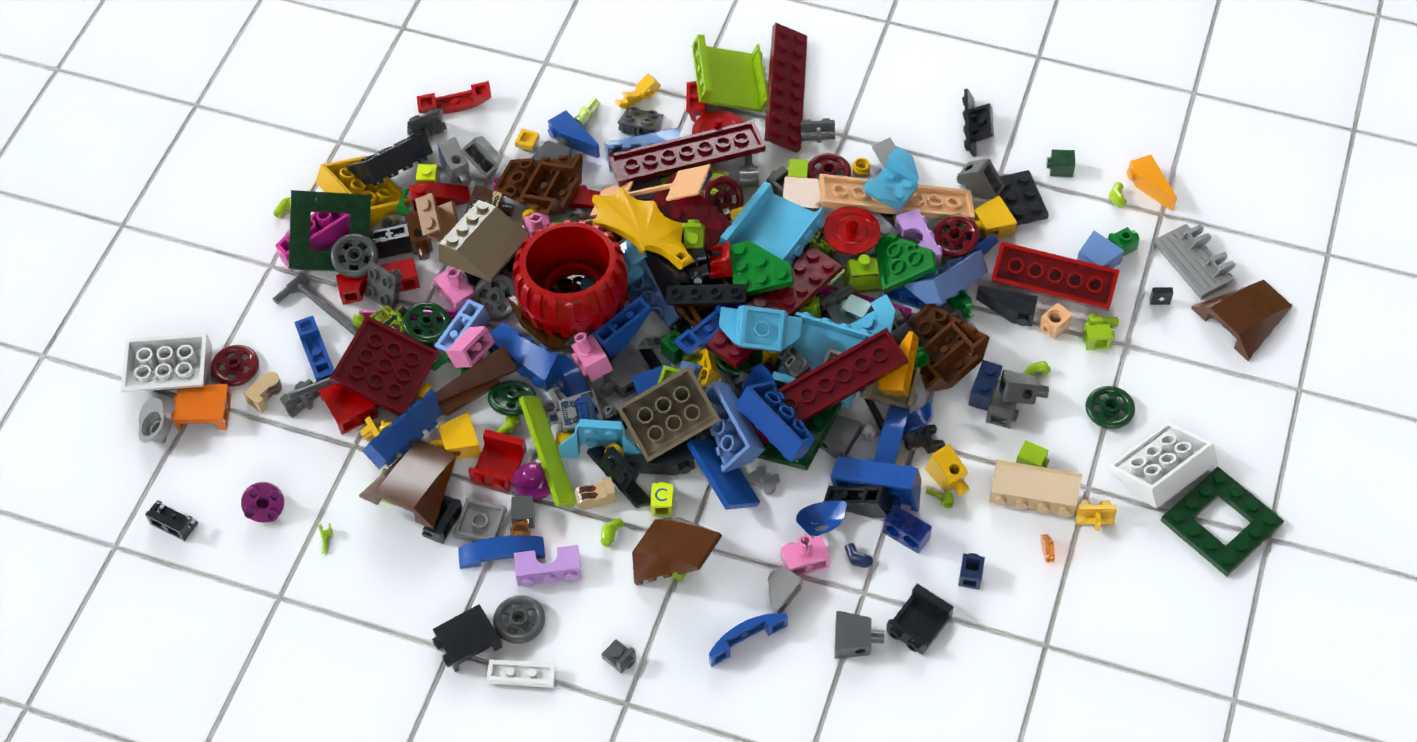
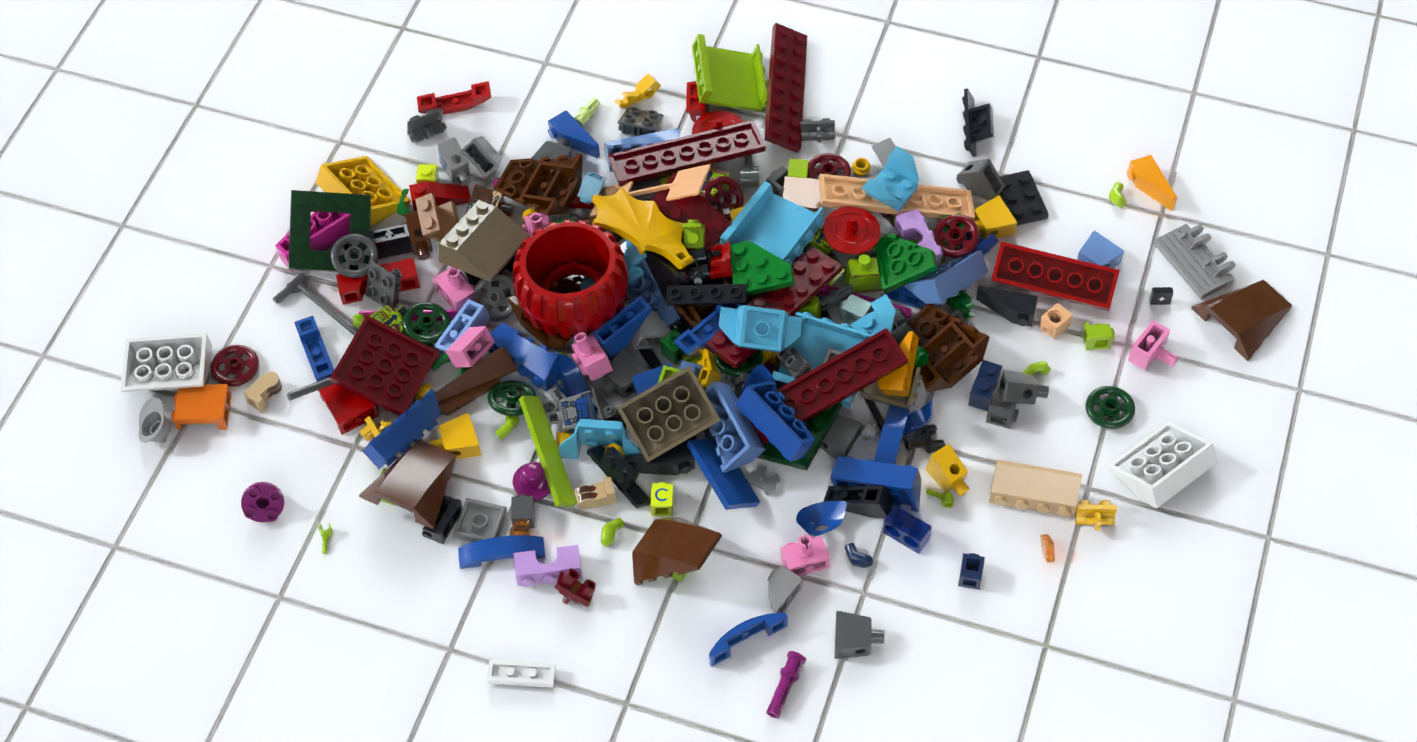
black hinge [145,500,198,541] -> none
lime arm [273,197,291,219] -> none
dark grey hips [280,379,320,418] -> none
black wedge [346,132,434,186] -> none
dark tan hinge [382,214,399,228] -> none
black panel [432,604,502,672] -> none
red panel [468,429,527,491] -> none
dark grey plate [493,595,545,644] -> none
yellow plate [515,129,540,152] -> none
dark grey bracket [601,639,636,673] -> none
black panel [886,583,954,655] -> none
lime brick [1016,440,1050,468] -> none
dark green brick [1046,149,1075,177] -> none
lime arm [1087,313,1119,327] -> none
green brick [1108,227,1139,256] -> none
dark green plate [1160,466,1284,577] -> none
none -> dark red hips [554,568,596,607]
none -> medium azure slope [577,171,607,205]
none -> magenta pin [766,651,806,718]
none -> bright pink brick [1128,320,1179,371]

